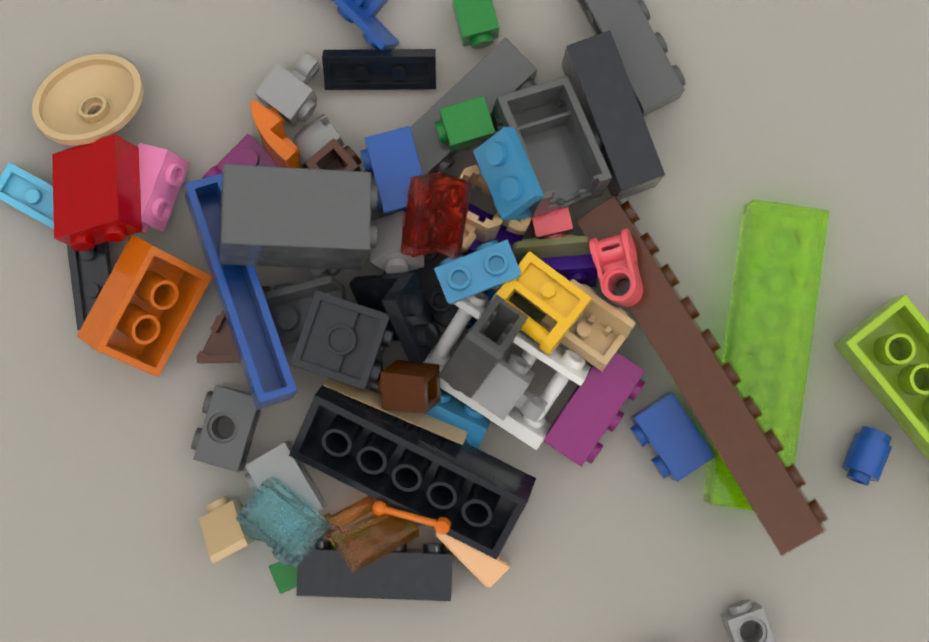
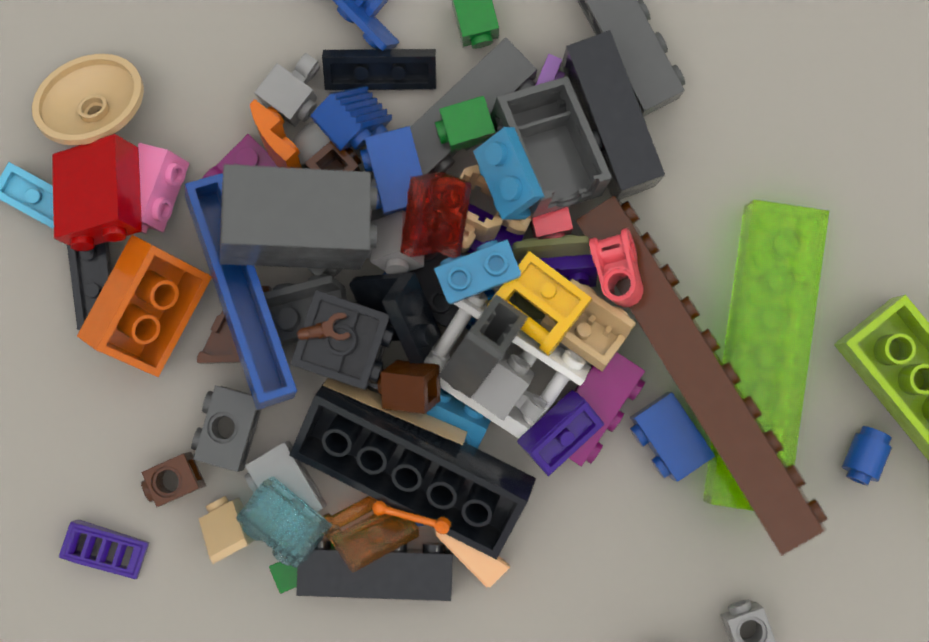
none -> dark purple slope [59,519,150,579]
none -> reddish brown brick [141,452,206,507]
none -> reddish brown piece [297,313,351,341]
none -> blue brick [310,86,392,151]
none -> dark purple slope [517,390,605,477]
none -> medium lavender plate [536,54,565,85]

